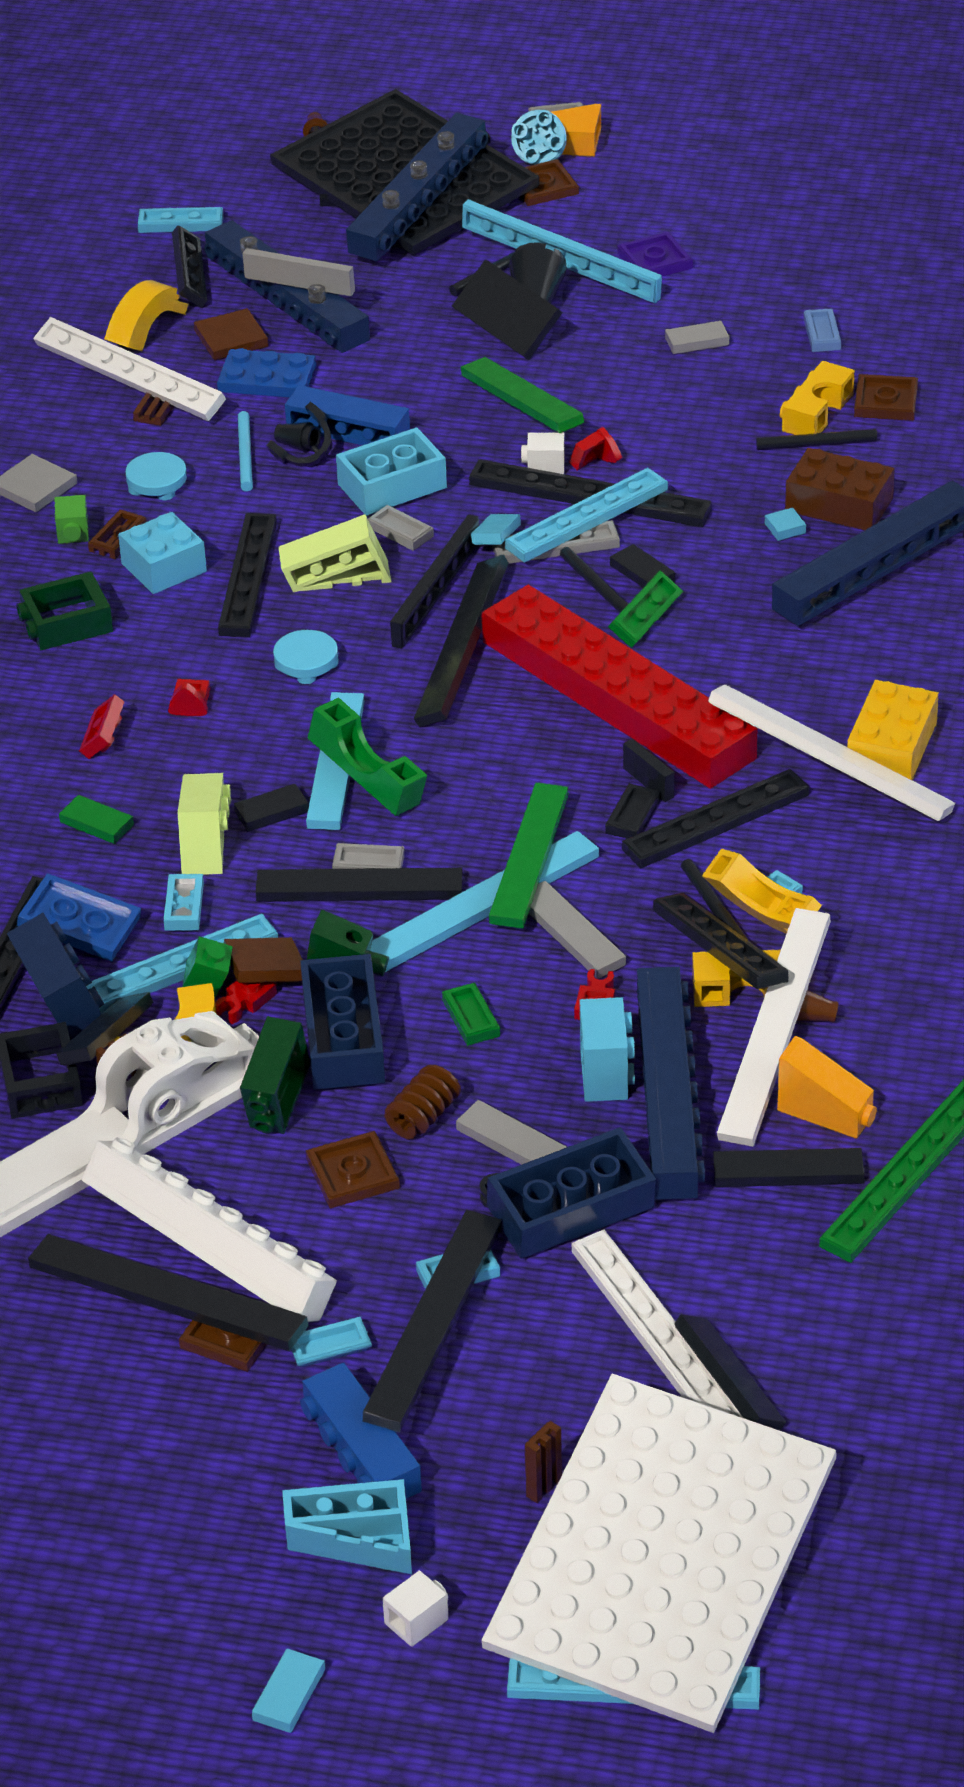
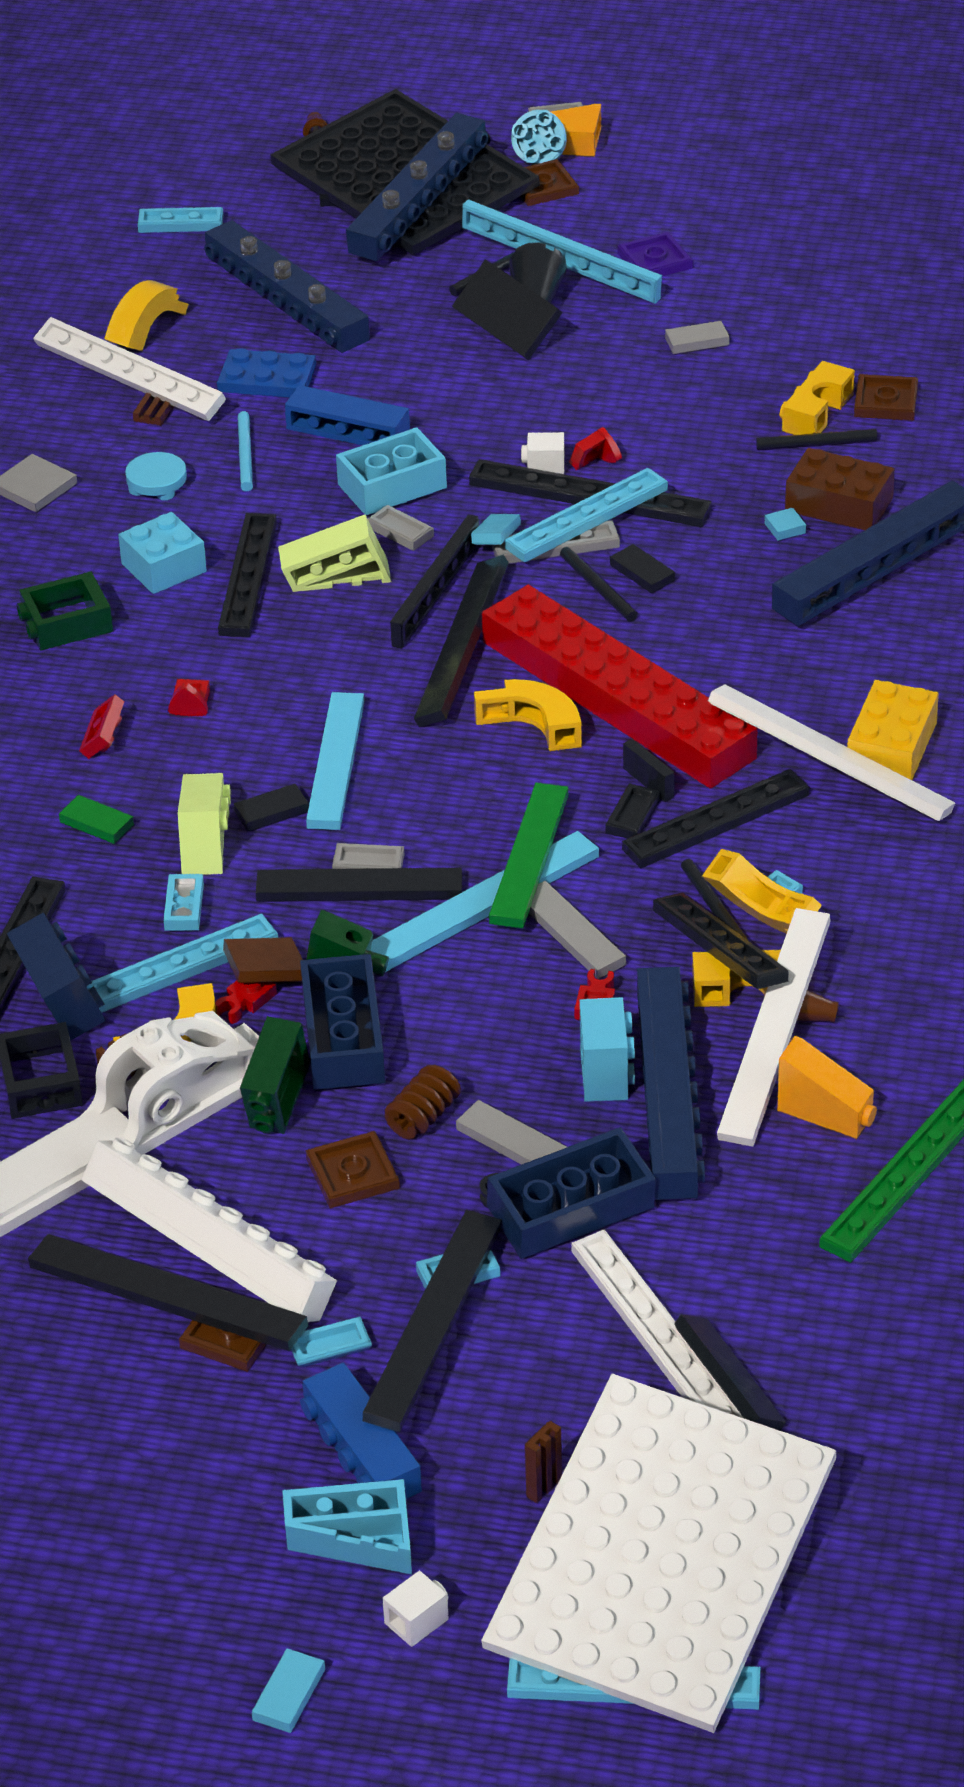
blue plate [17,873,141,961] -> none
bright green brick [55,495,89,544] -> none
black tile [56,992,154,1066] -> none
reddish brown tile [88,509,147,559] -> none
black tile [172,225,207,308] -> none
green brick [182,936,232,998] -> none
reddish brown tile [194,308,268,360] -> none
light grey tile [243,248,355,296] -> none
black piece [266,402,333,468] -> none
medium azure tile [273,630,338,684] -> none
black cone [274,422,321,452] -> none
green arch [307,697,427,816] -> none
green tile [442,982,500,1046] -> none
green tile [461,357,584,433] -> none
green tile [608,570,683,648] -> none
black tile [713,1148,864,1187] -> none
medium blue tile [804,309,841,352] -> none
none -> yellow arch [474,679,582,751]

